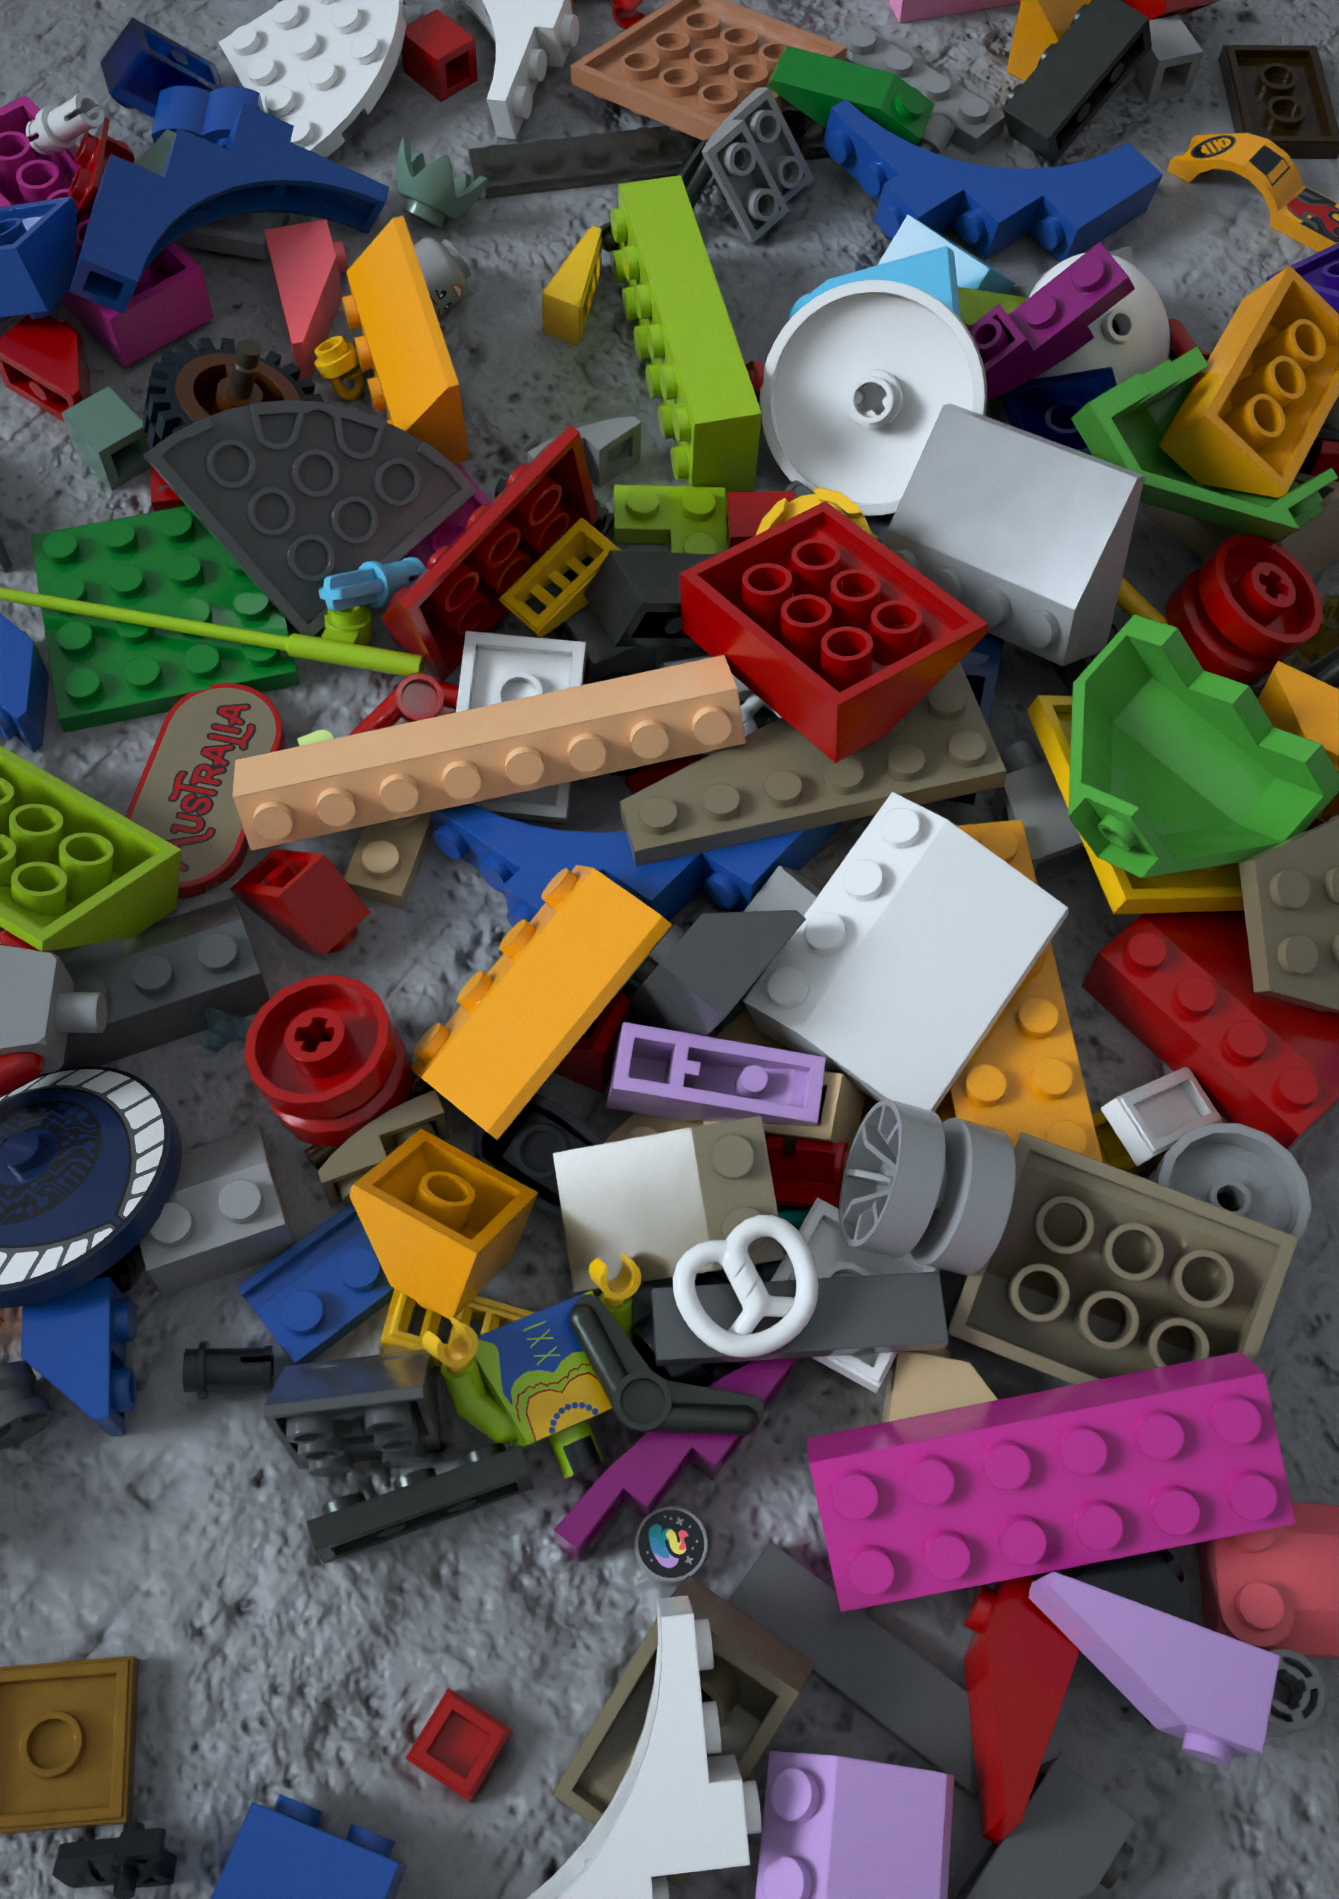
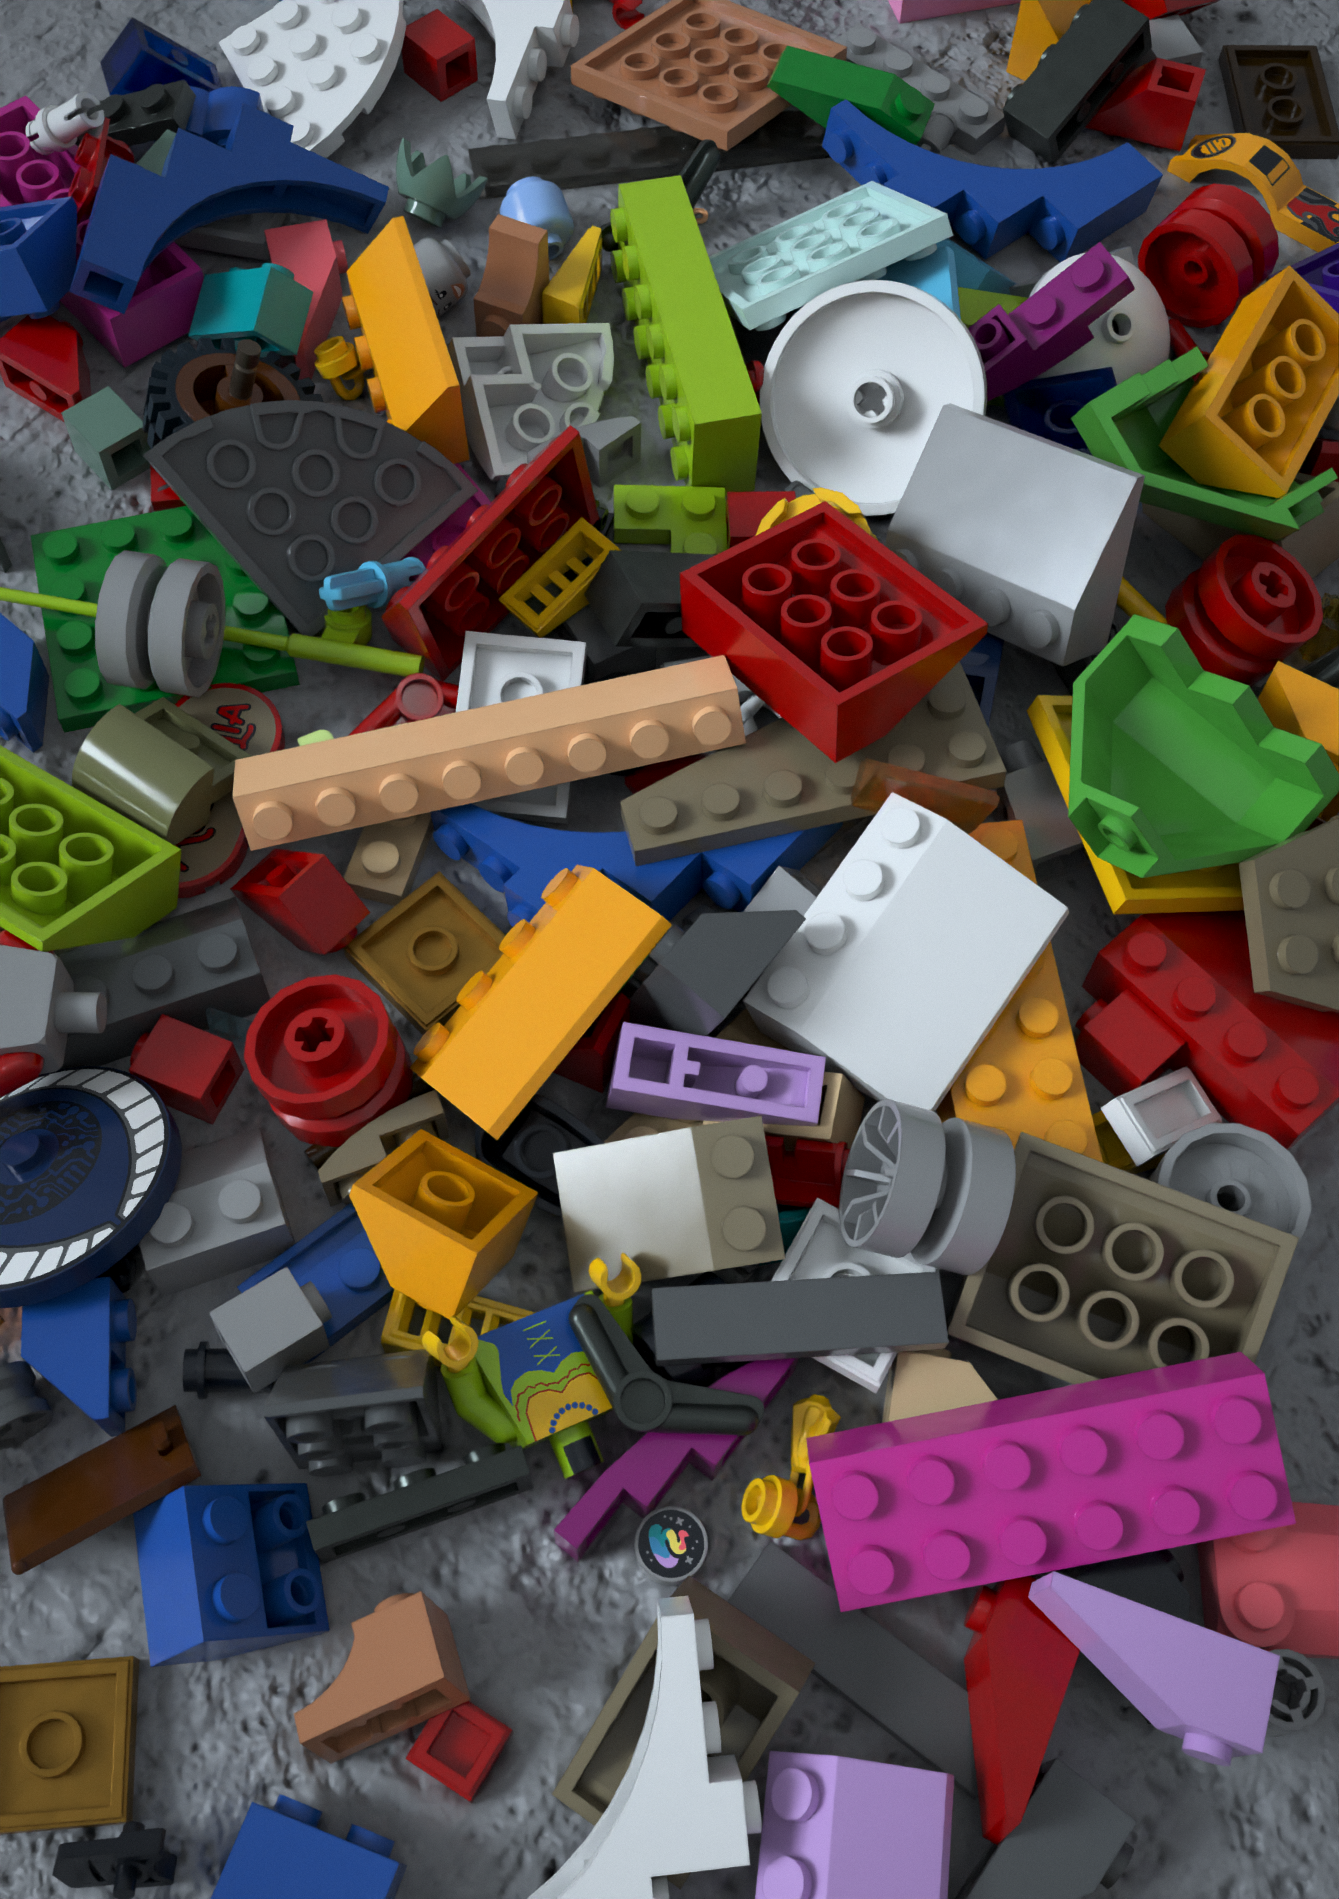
white piece [673,1215,819,1358] -> none
light grey slope [702,87,814,242] -> none
none -> reddish brown container [3,1405,201,1575]
none -> olive brick [72,697,251,845]
none -> pearl dark grey plate [75,80,196,146]
none -> light grey wheel [95,550,226,698]
none -> red brick [129,1014,244,1124]
none -> blue slope [133,1483,330,1667]
none -> teal brick [188,263,313,357]
none -> light grey brick [209,1266,332,1393]
none -> nougat arch [294,1591,471,1764]
none -> pearl gold tile [343,871,506,1035]
none -> white brick [447,323,614,481]
none -> nougat arch [473,214,550,337]
none -> light blue head [499,176,574,260]
none -> light nougat piece [693,208,708,224]
none -> light aqua plate [709,181,953,331]
none -> yellow piece [741,1394,841,1540]
none -> clear orange slope [850,758,1000,834]
none -> red brick [1075,988,1186,1097]
none -> red slope [1085,57,1206,151]
none -> red wheel [1138,183,1279,328]

